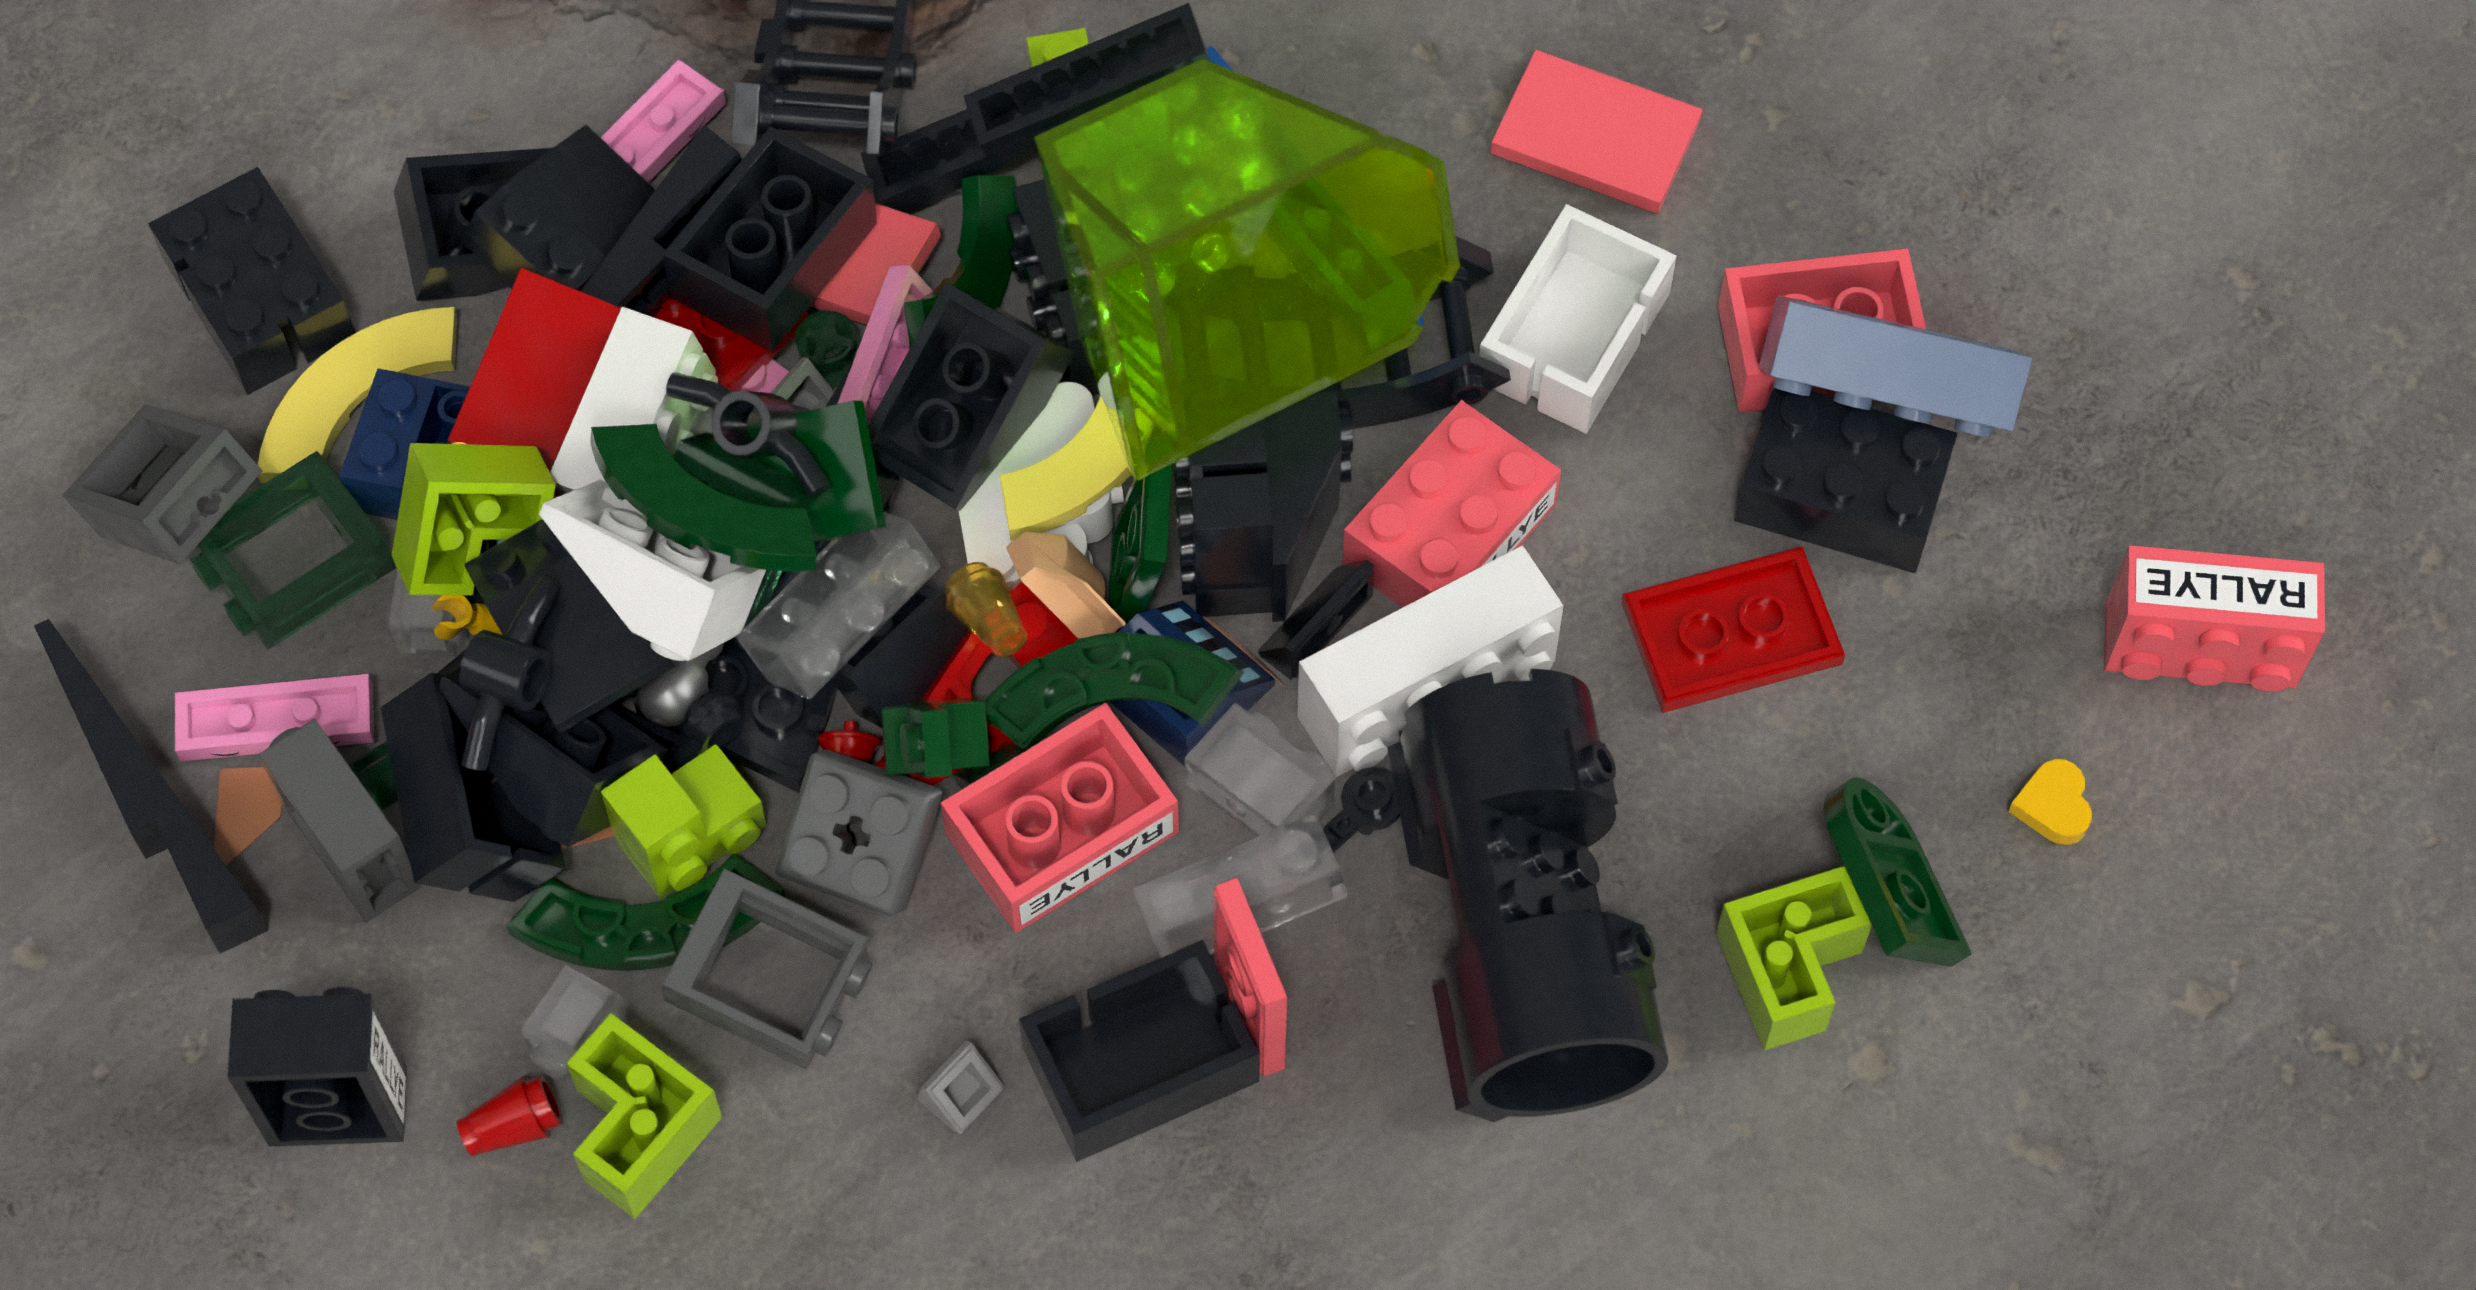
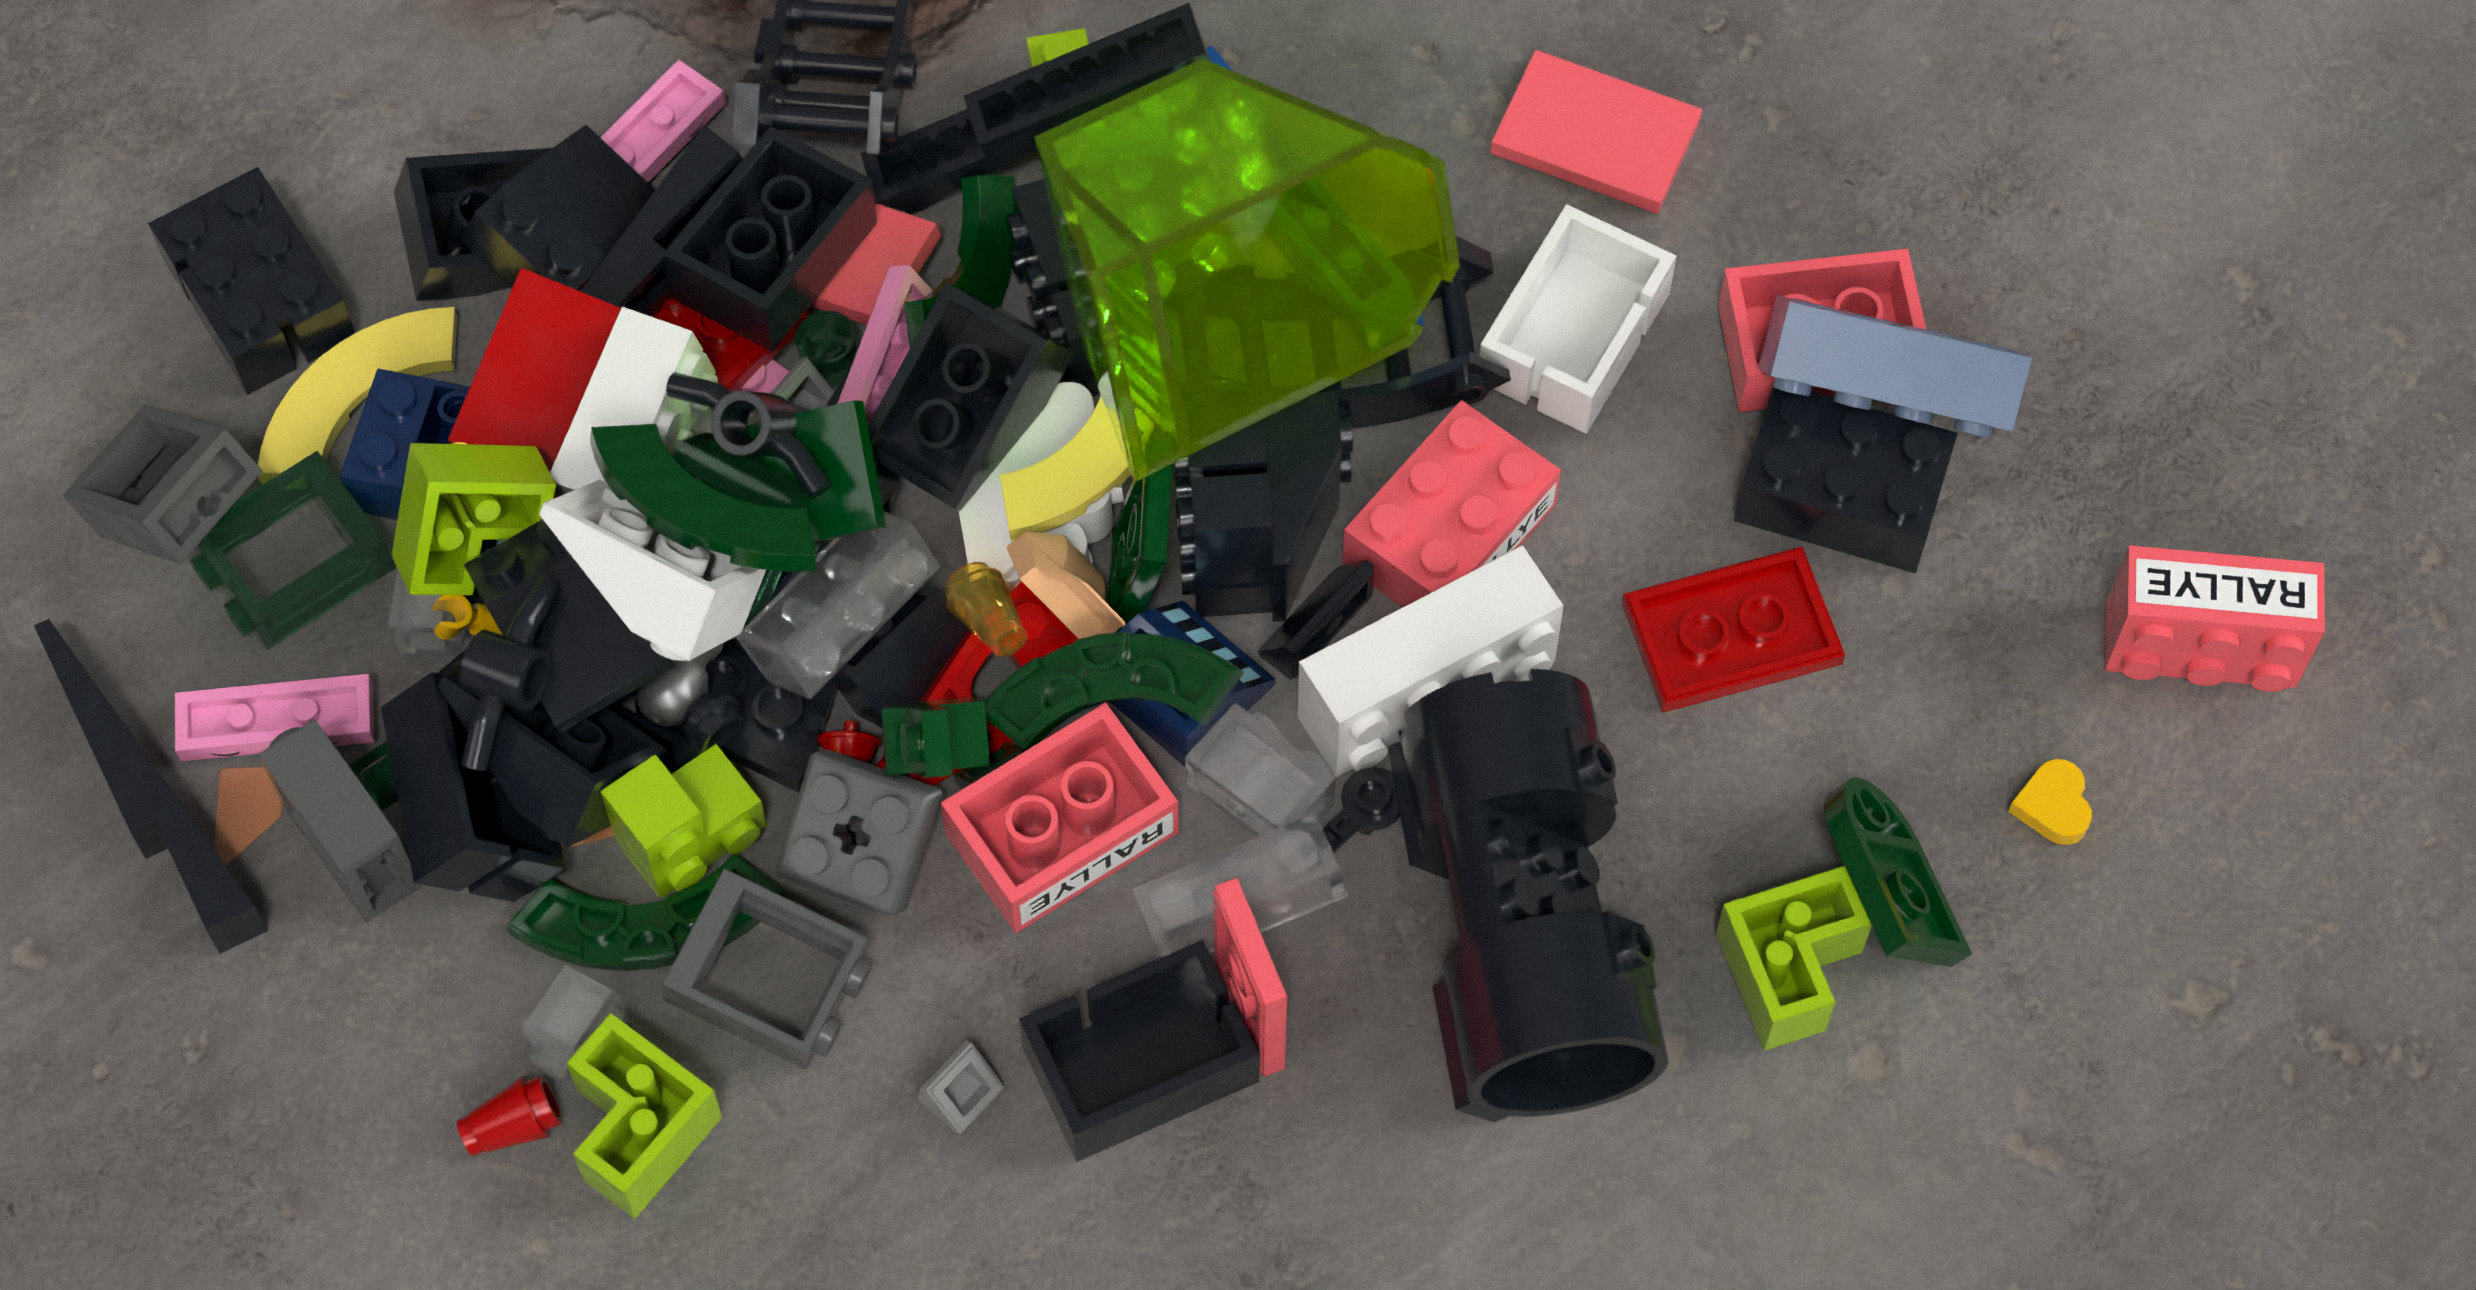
black brick [227,987,407,1147] -> none
nougat sticker [1203,616,1286,686] -> none

